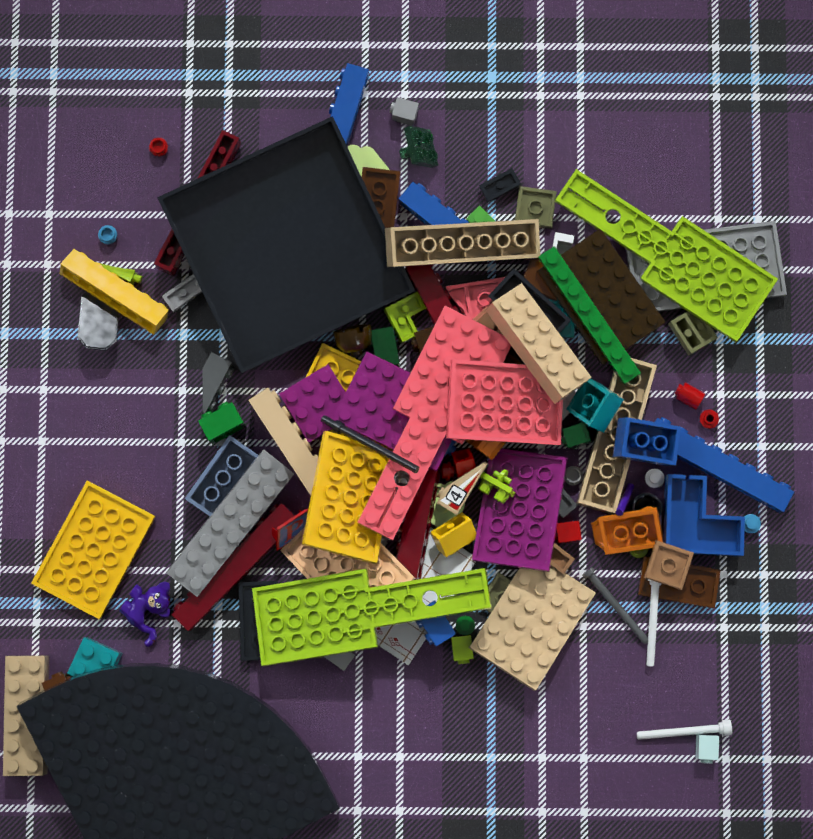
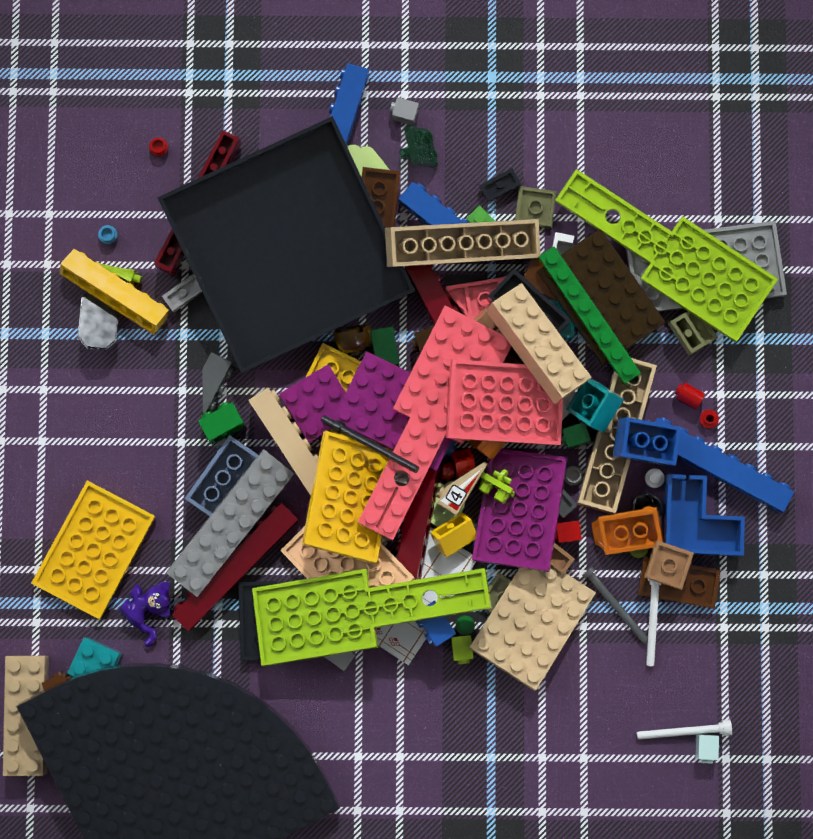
piece [272,509,308,551] -> none
lime plate [383,291,426,343] -> none
dark purple piece [615,483,634,516] -> none
dark azure plate [744,514,761,533] -> none

